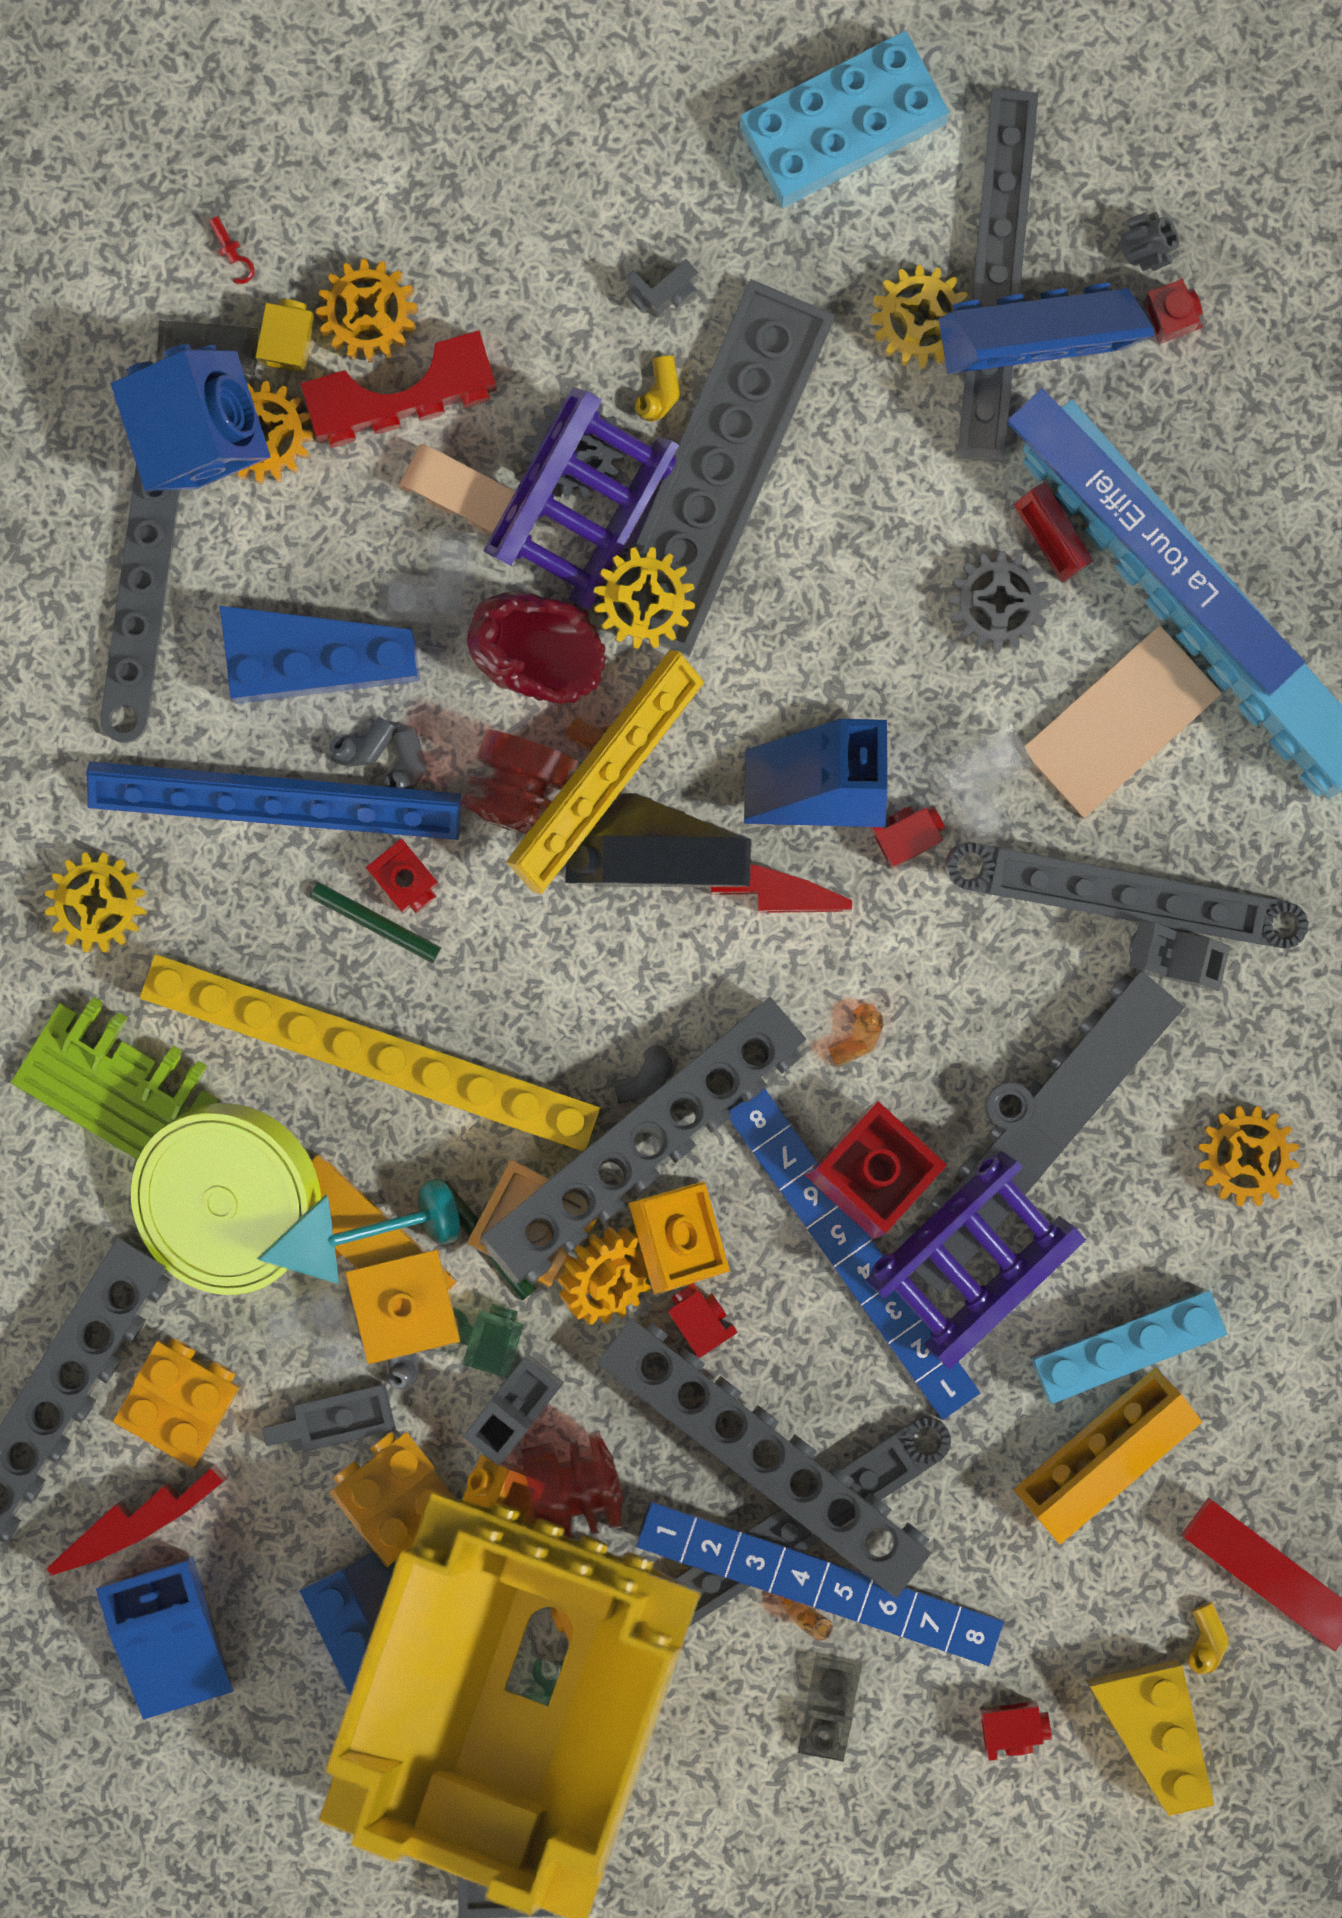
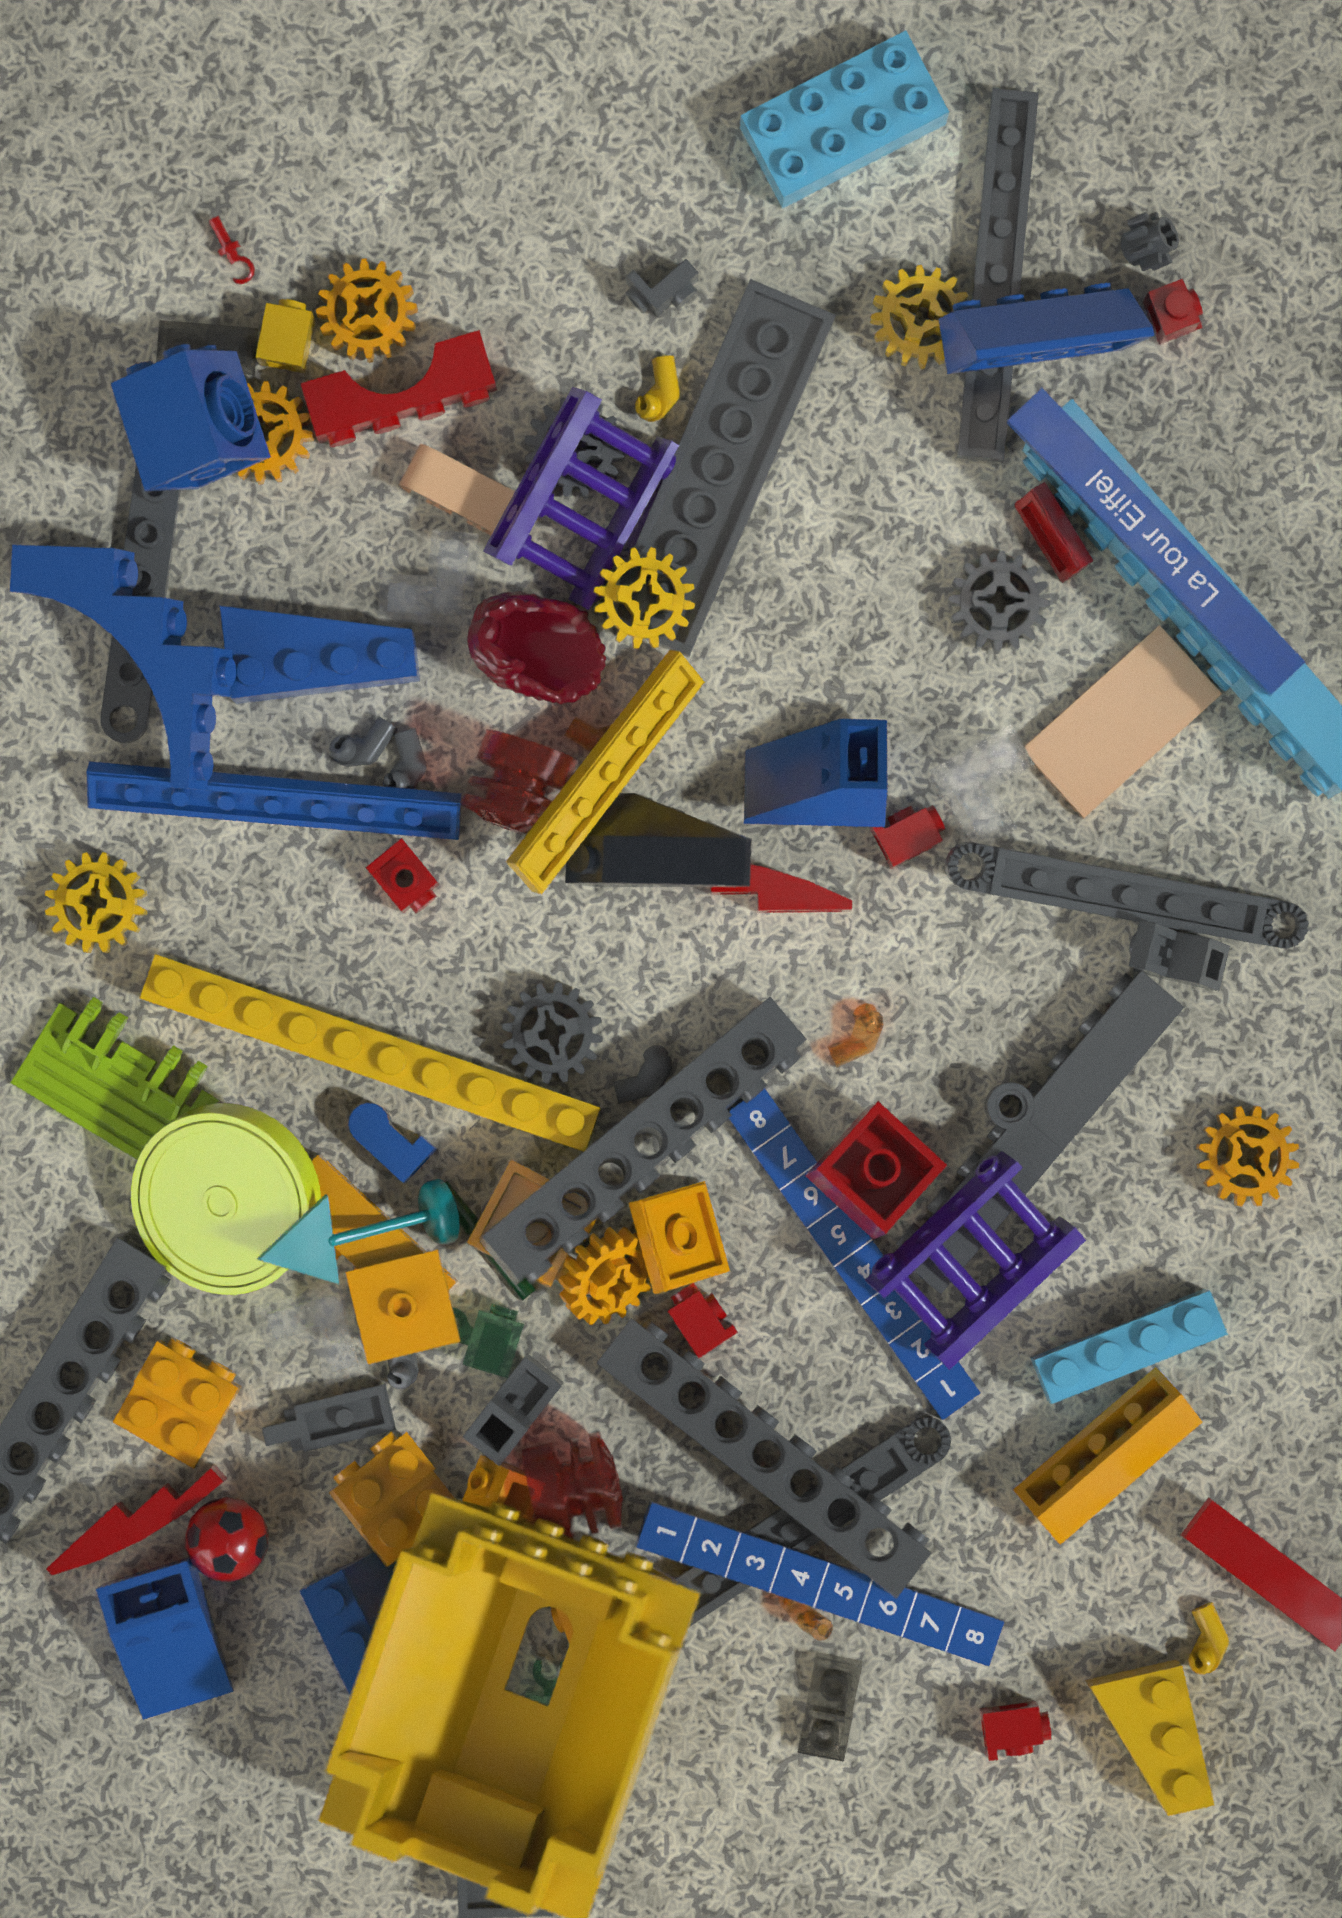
dark green bar [310,882,442,964] -> none
none -> blue arch [10,545,236,790]
none -> red piece [185,1497,269,1582]
none -> blue leg [348,1103,437,1183]
none -> dark grey gear [502,982,603,1084]

